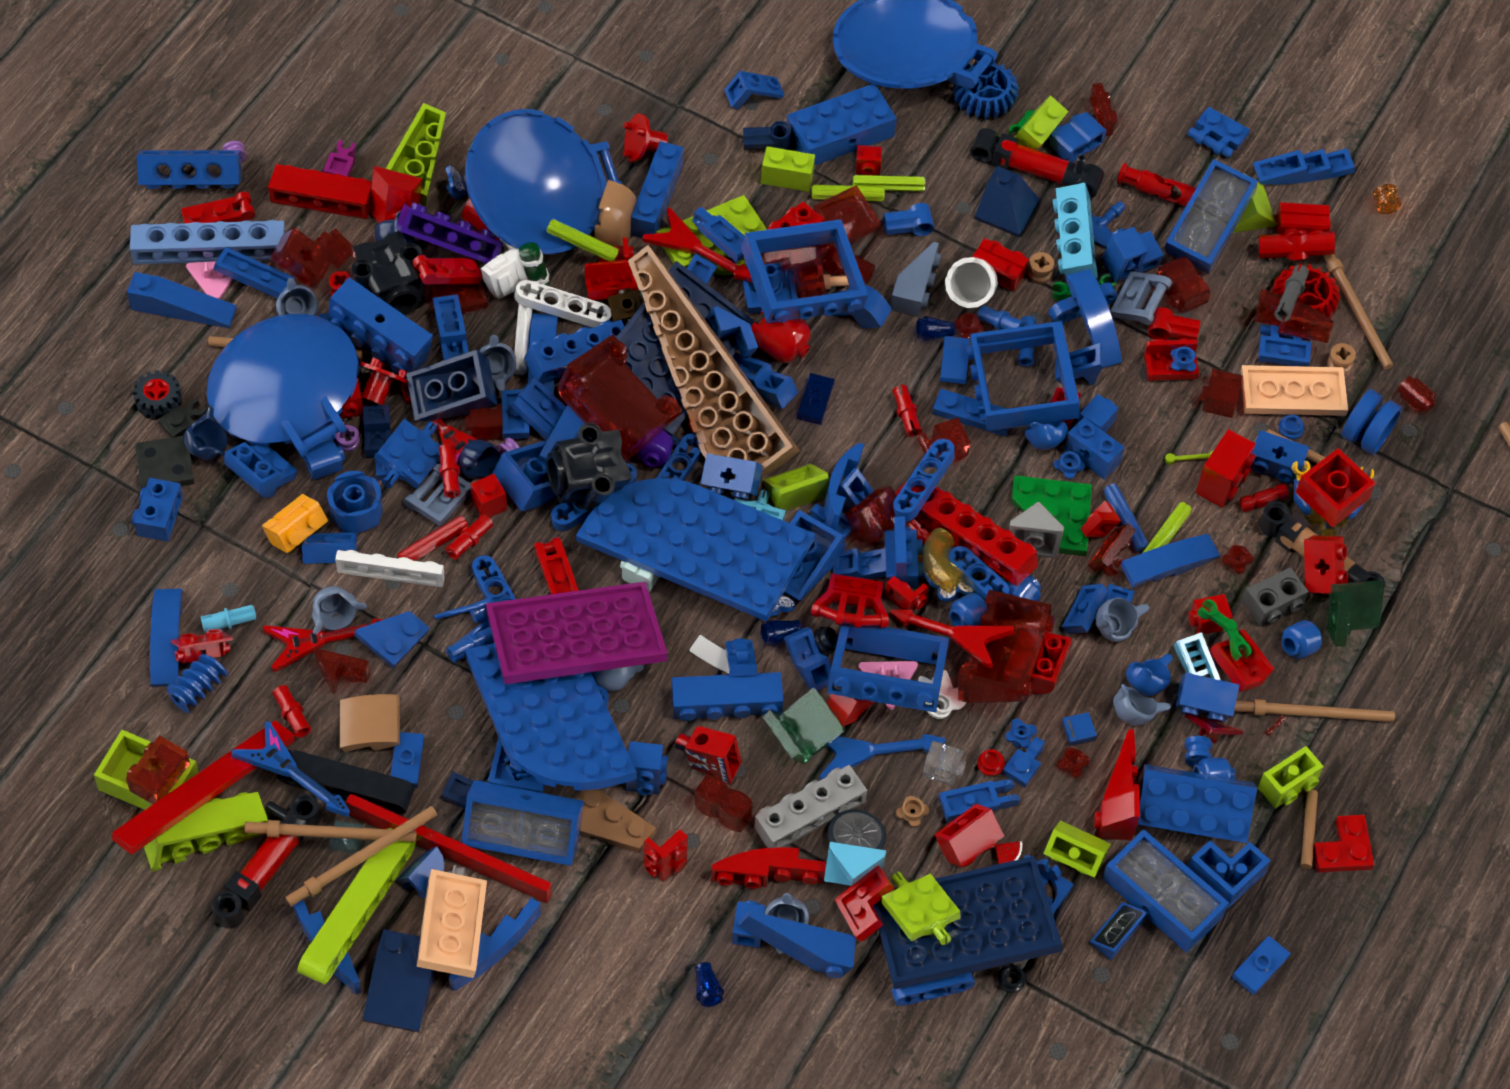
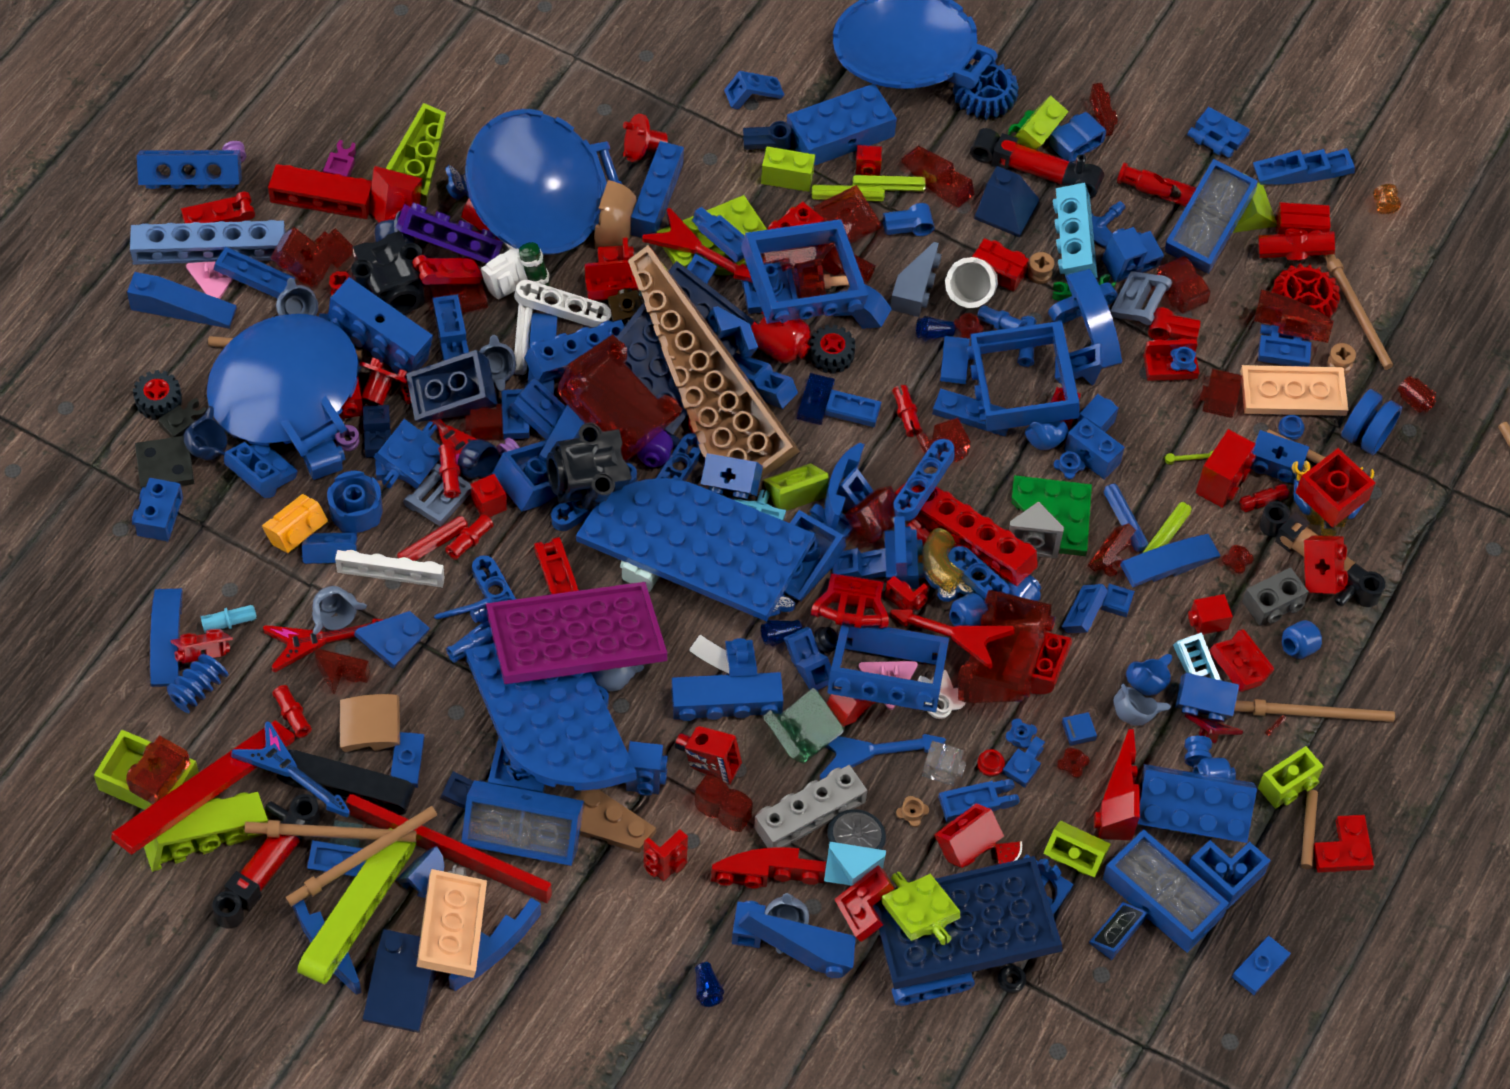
lime axle [547,219,618,261] -> none
red bracket [1080,501,1121,538] -> none
sand blue hair [1096,597,1149,642] -> none
green piece [1197,599,1251,661] -> none
dark grey pin [1274,265,1309,321] -> none
clear green bracket [1326,580,1385,647] -> none
none -> blue plate [307,840,367,877]
none -> black wheel [809,325,856,374]
none -> blue plate [825,390,882,427]
none -> clear red slope [901,145,975,208]

